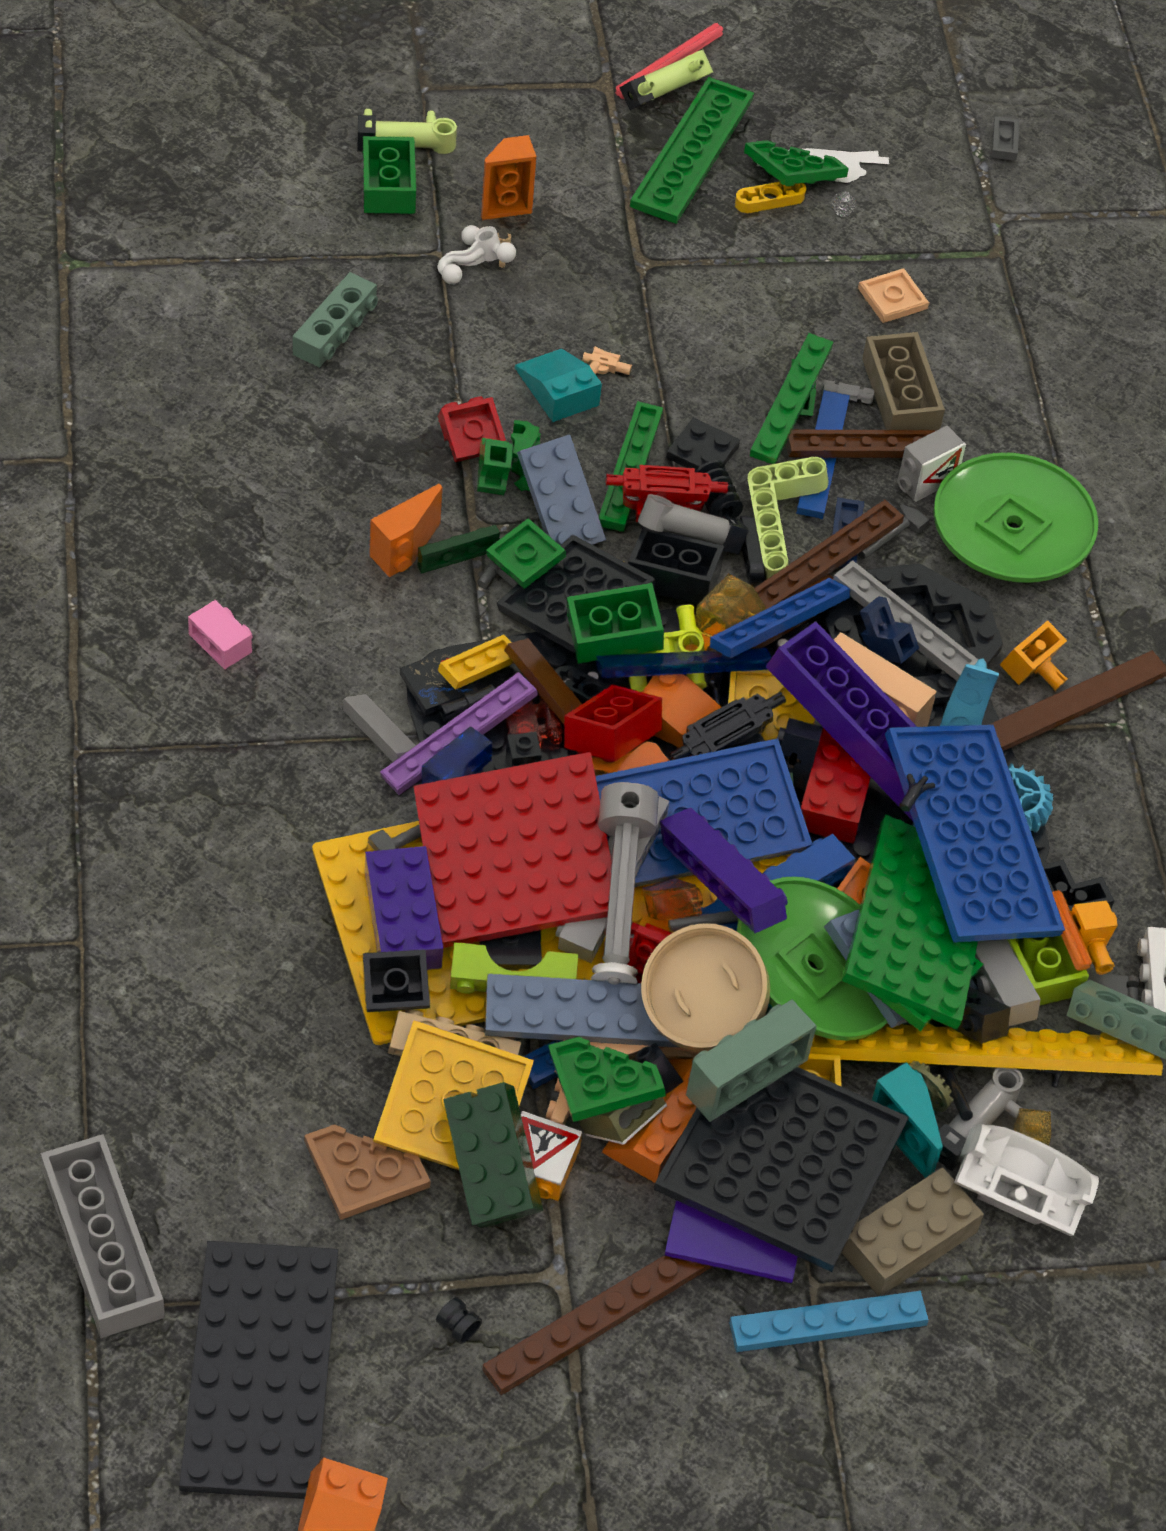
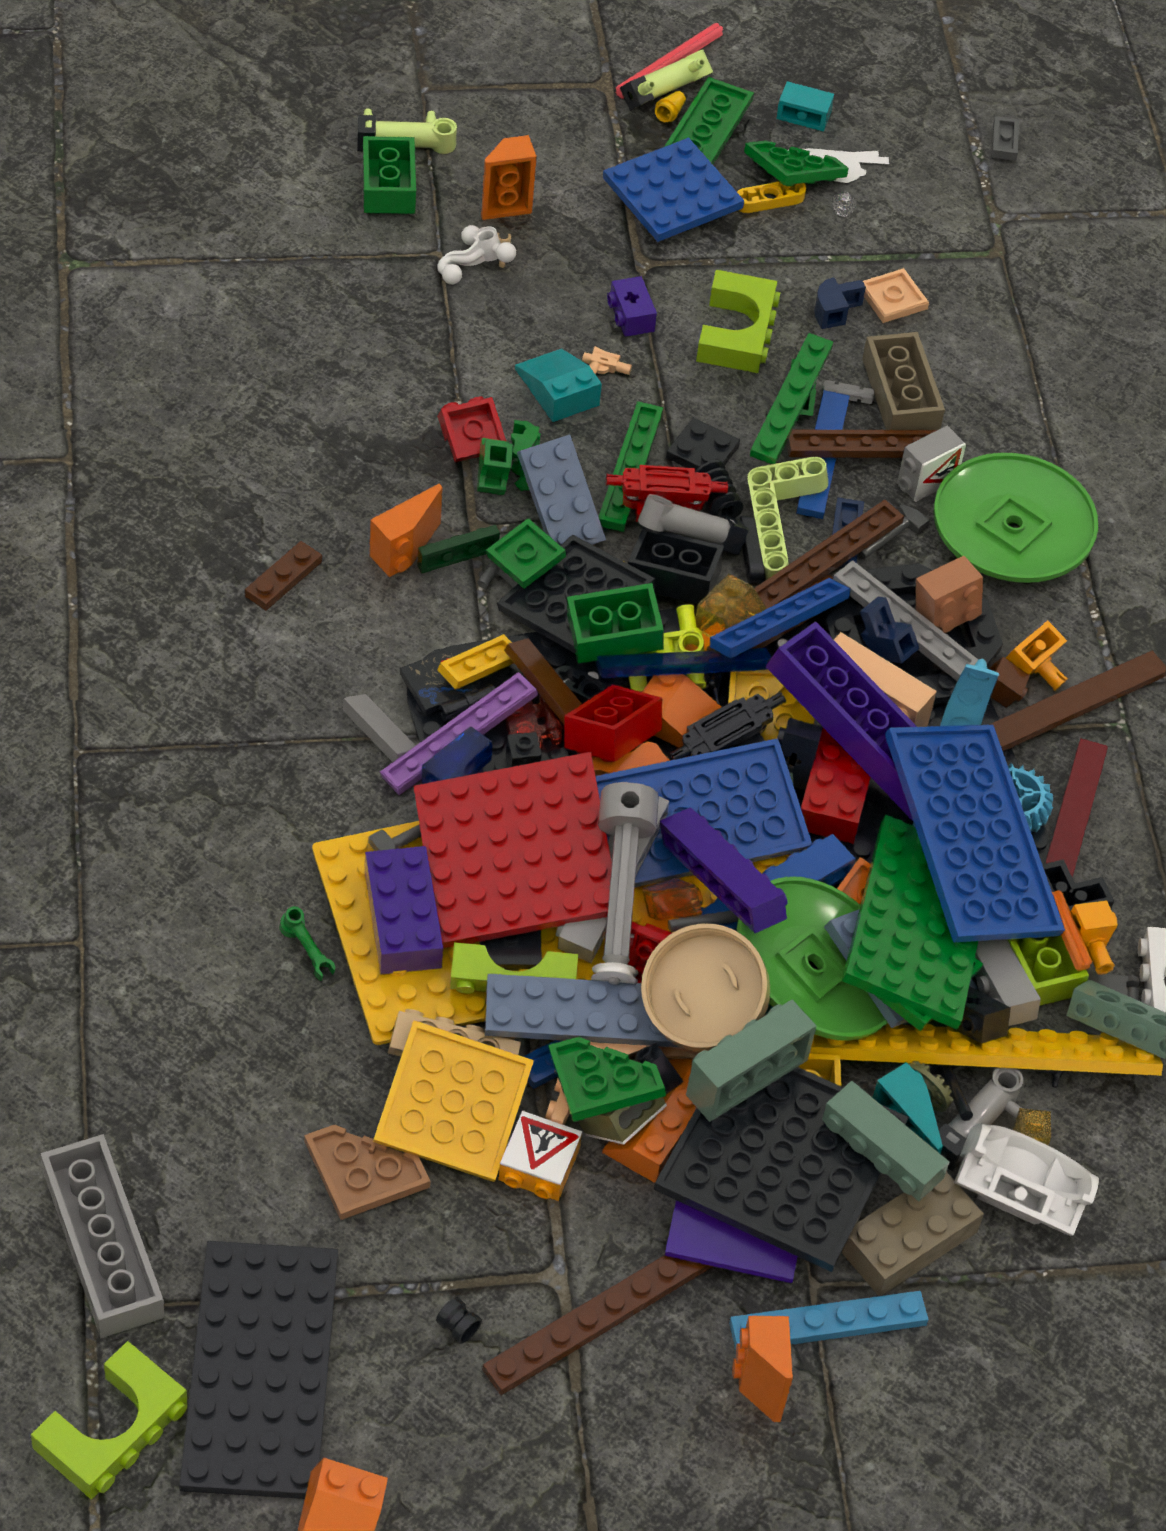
bright pink brick [188,600,253,669] -> none
sand green brick [293,272,378,368] -> none
black slope [363,949,430,1012] -> none
dark green piece [443,1082,543,1228] -> none
black bar [899,774,935,812] -> none
none -> lime arch [31,1341,188,1500]
none -> reddish brown plate [245,541,322,611]
none -> green brick [279,906,335,981]
none -> blue plate [603,138,744,242]
none -> dark purple brick [607,276,657,337]
none -> yellow cone [655,91,686,122]
none -> lime arch [696,270,781,373]
none -> orange slope [732,1316,793,1422]
none -> teal brick [776,81,834,131]
none -> dark blue brick [814,277,866,329]
none -> sand green brick [822,1081,949,1201]
none -> nougat brick [916,556,983,633]
none -> reddish brown brick [988,657,1030,708]
none -> dark red tile [1045,738,1108,878]

